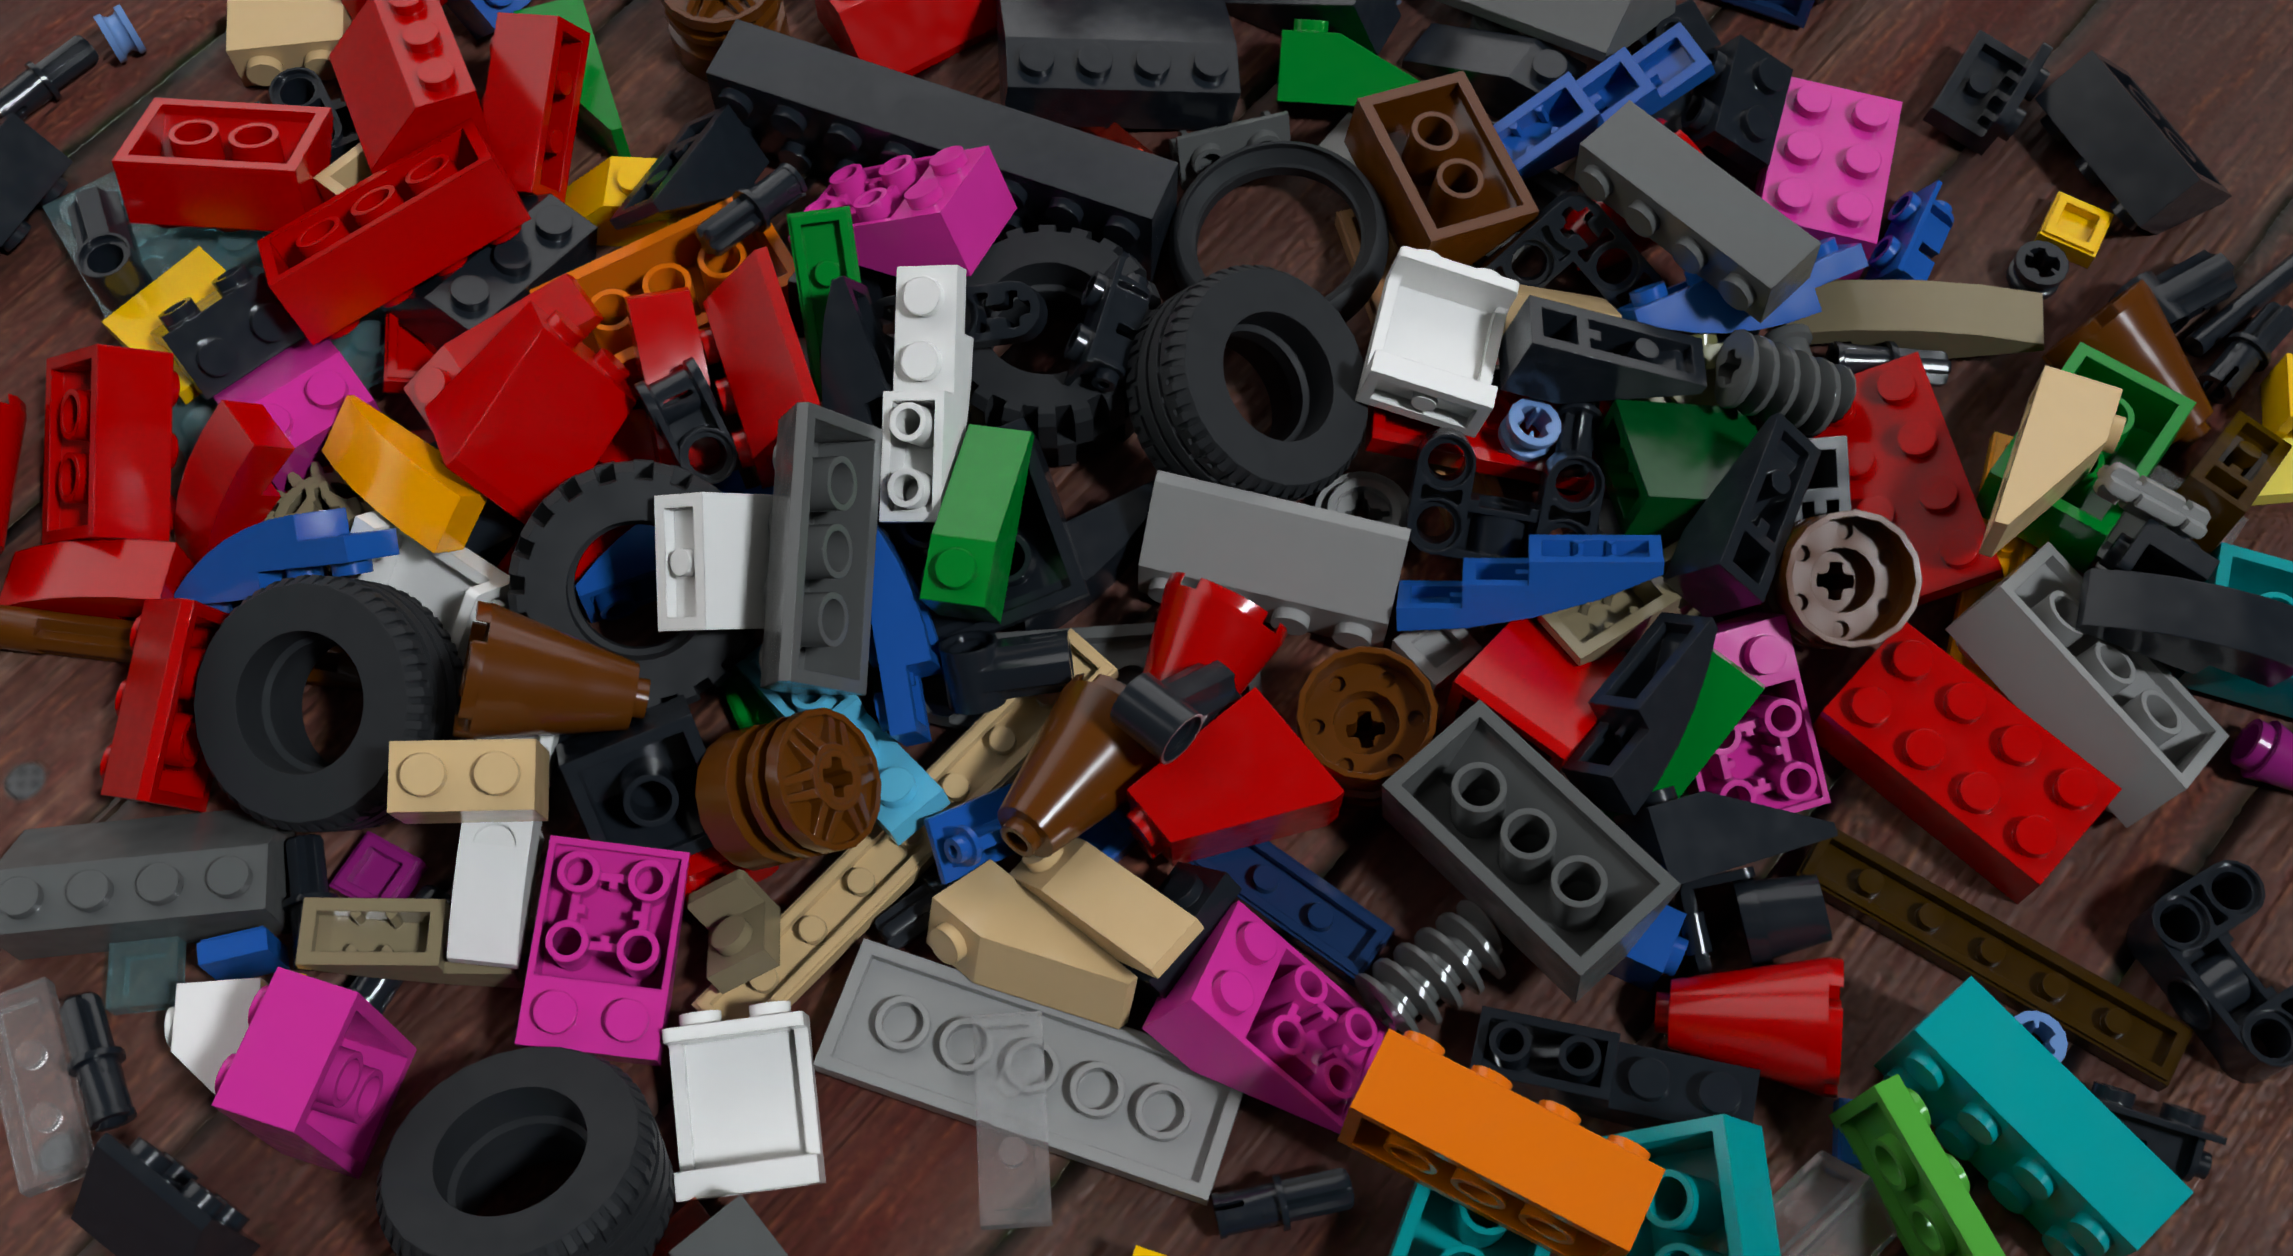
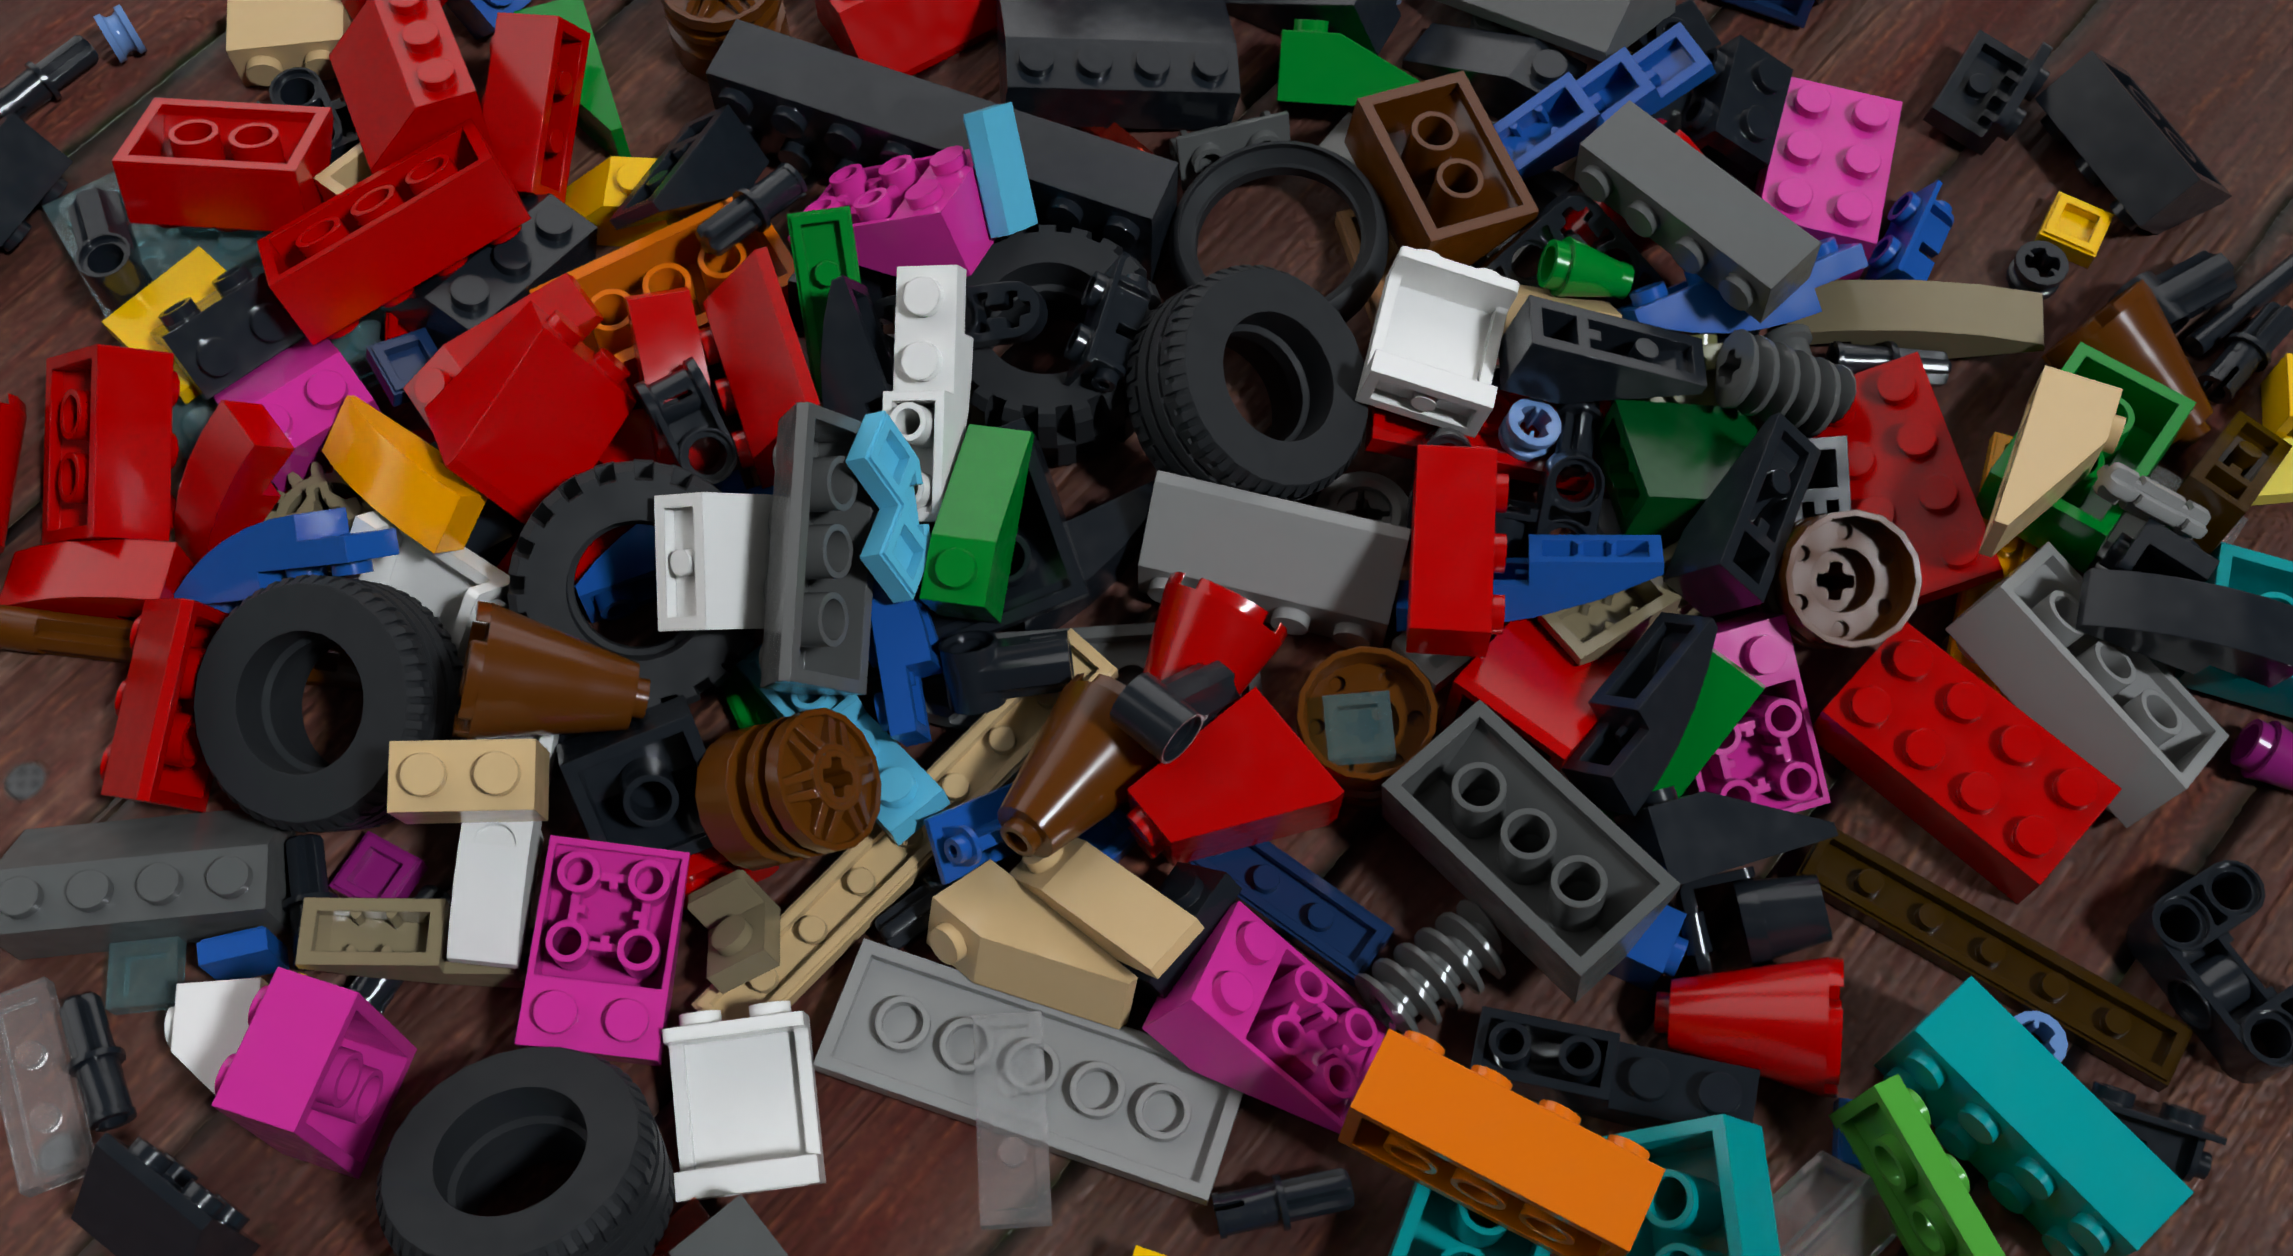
none -> dark blue tile [366,328,438,407]
none -> medium azure tile [845,410,931,603]
none -> medium azure tile [963,102,1038,238]
none -> clear light blue tile [1322,690,1396,766]
none -> red brick [1406,444,1509,658]
none -> green cone [1537,236,1634,300]

